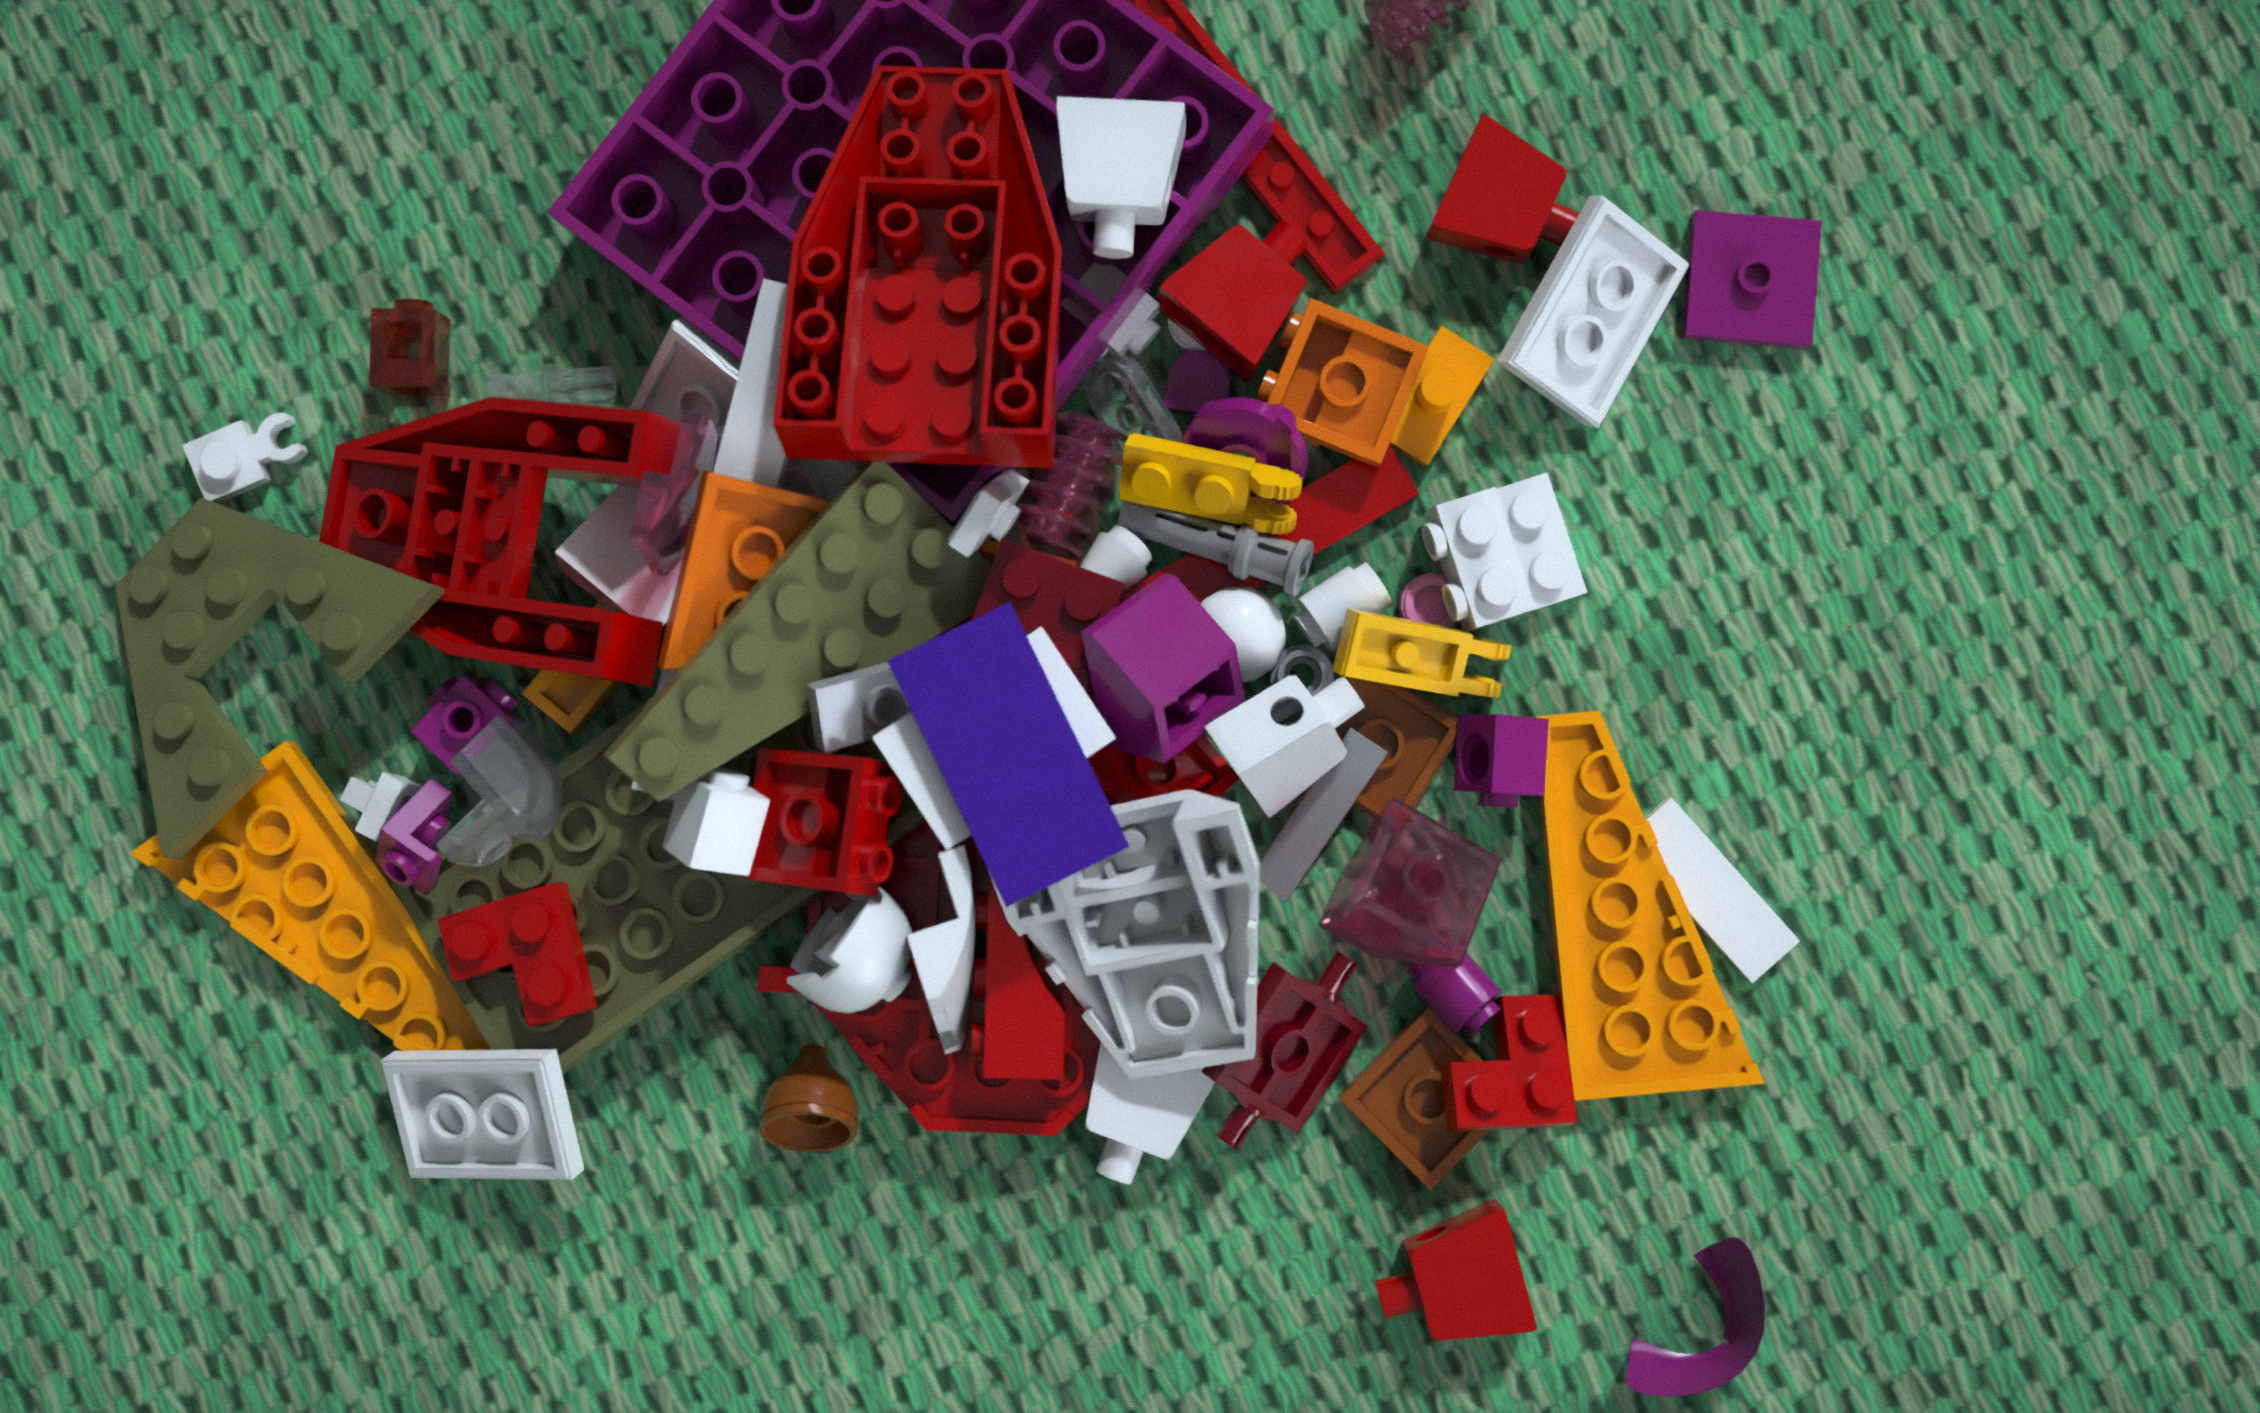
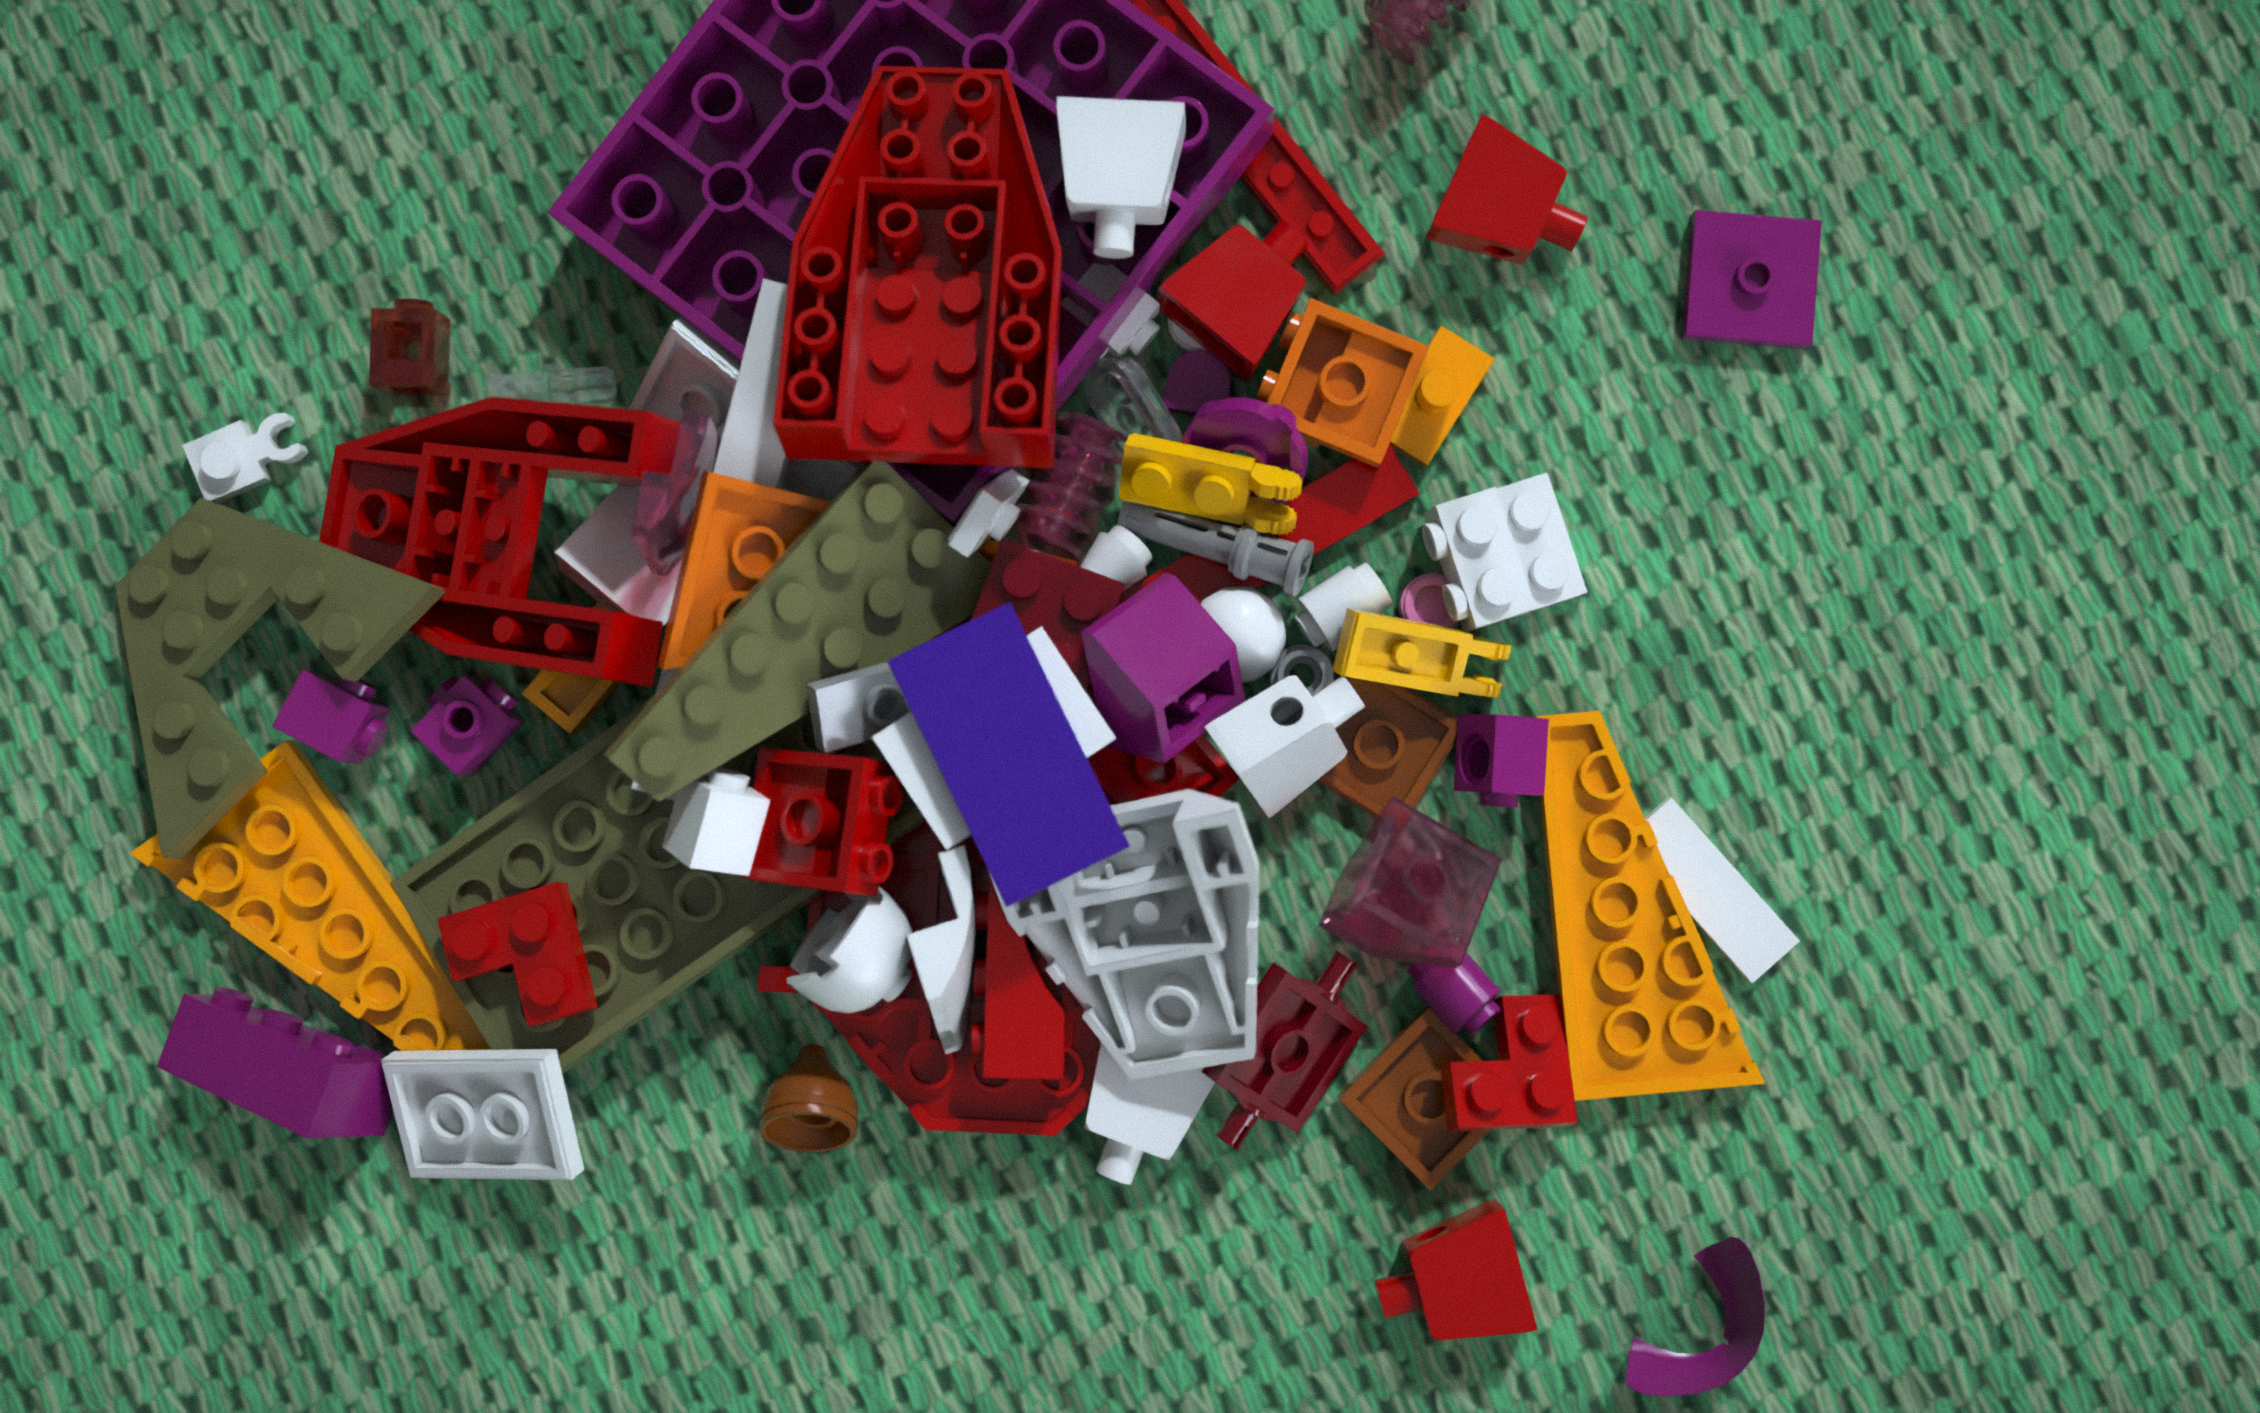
white tile [340,772,425,842] -> none
magenta bracket [376,778,452,895] -> none
clear brick [436,716,562,867] -> none
light grey sticker [1259,728,1388,902] -> none
white tile [1496,195,1690,428] -> none
none -> magenta wedge [156,987,393,1139]
none -> magenta brick [272,669,391,764]

